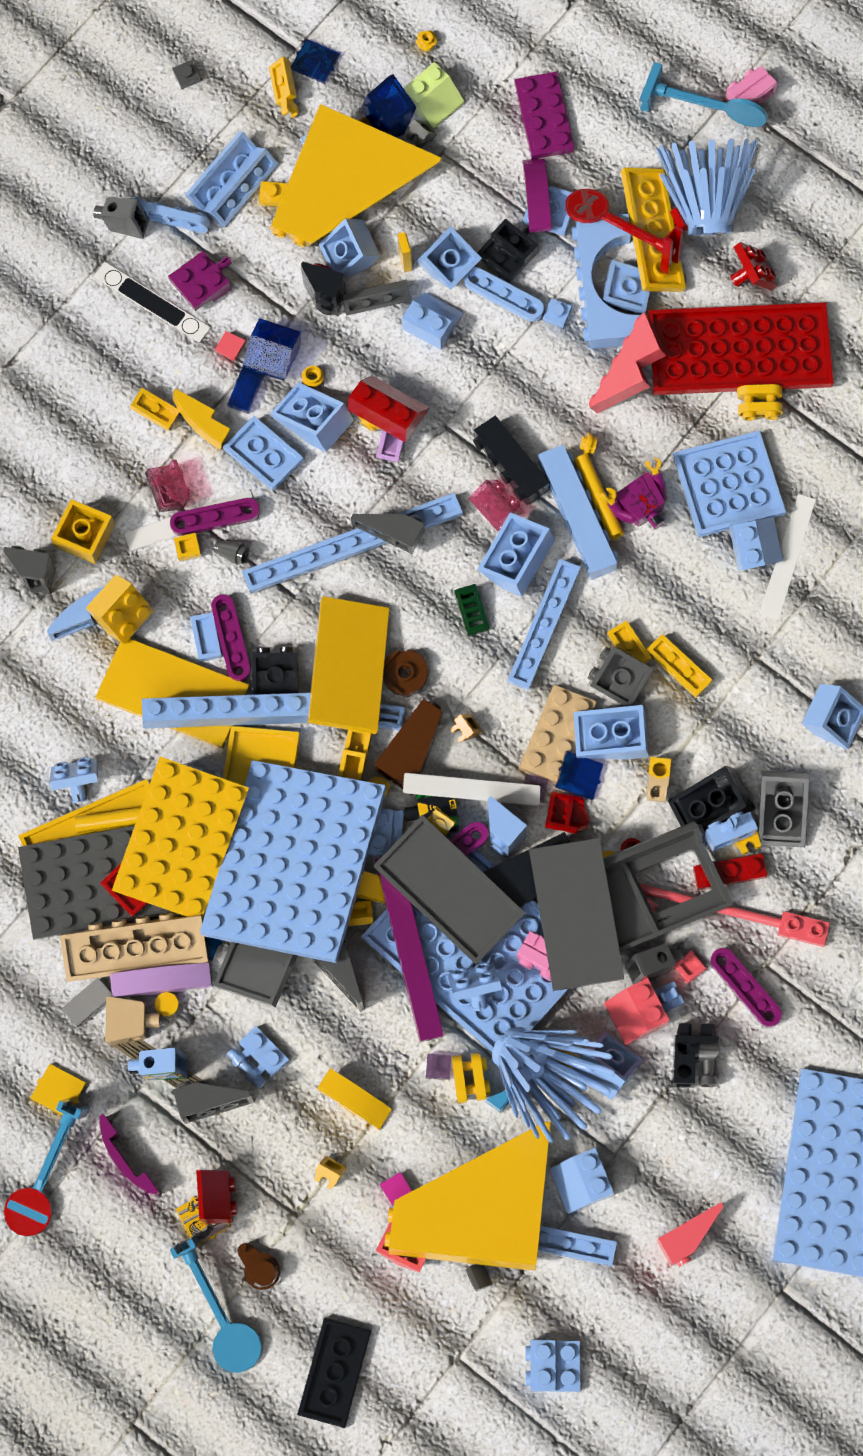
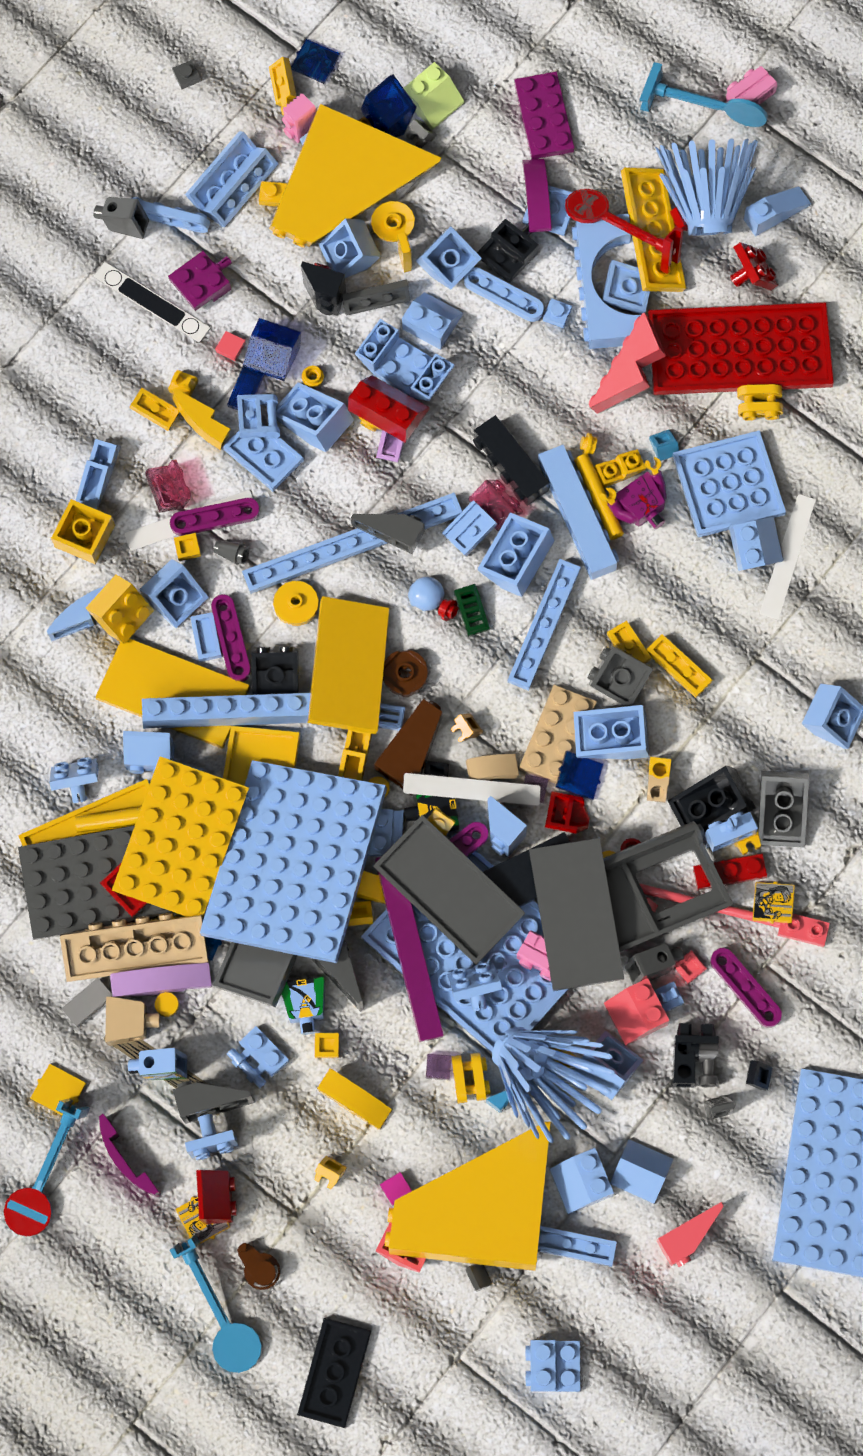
dark grey slope [3,545,56,594] -> none
yellow plate [416,30,437,51] -> none
none -> light blue slope [76,439,121,510]
none -> light blue slope [123,731,175,774]
none -> light blue slope [139,559,209,628]
none -> yellow tile [168,370,198,397]
none -> light blue plate [185,1114,238,1160]
none -> light blue plate [237,394,280,439]
none -> yellow plate [273,581,319,626]
none -> bright pink brick [282,94,316,143]
none -> torso [282,977,325,1035]
none -> yellow tile [315,1033,339,1058]
none -> light blue slope [355,319,454,401]
none -> yellow dish [371,201,415,242]
none -> light blue hair [408,577,445,611]
none -> black plate [424,761,449,777]
none -> red plate [438,599,458,621]
none -> light blue plate [442,500,497,557]
none -> tan slope [466,754,519,781]
none -> yellow slope [594,449,646,488]
none -> light blue slope [610,1139,673,1204]
none -> dark azure slope [649,429,679,461]
none -> dark grey slope [704,1096,735,1120]
none -> light blue slope [744,187,811,237]
none -> black plate [746,1060,773,1090]
none -> piece [752,882,795,924]

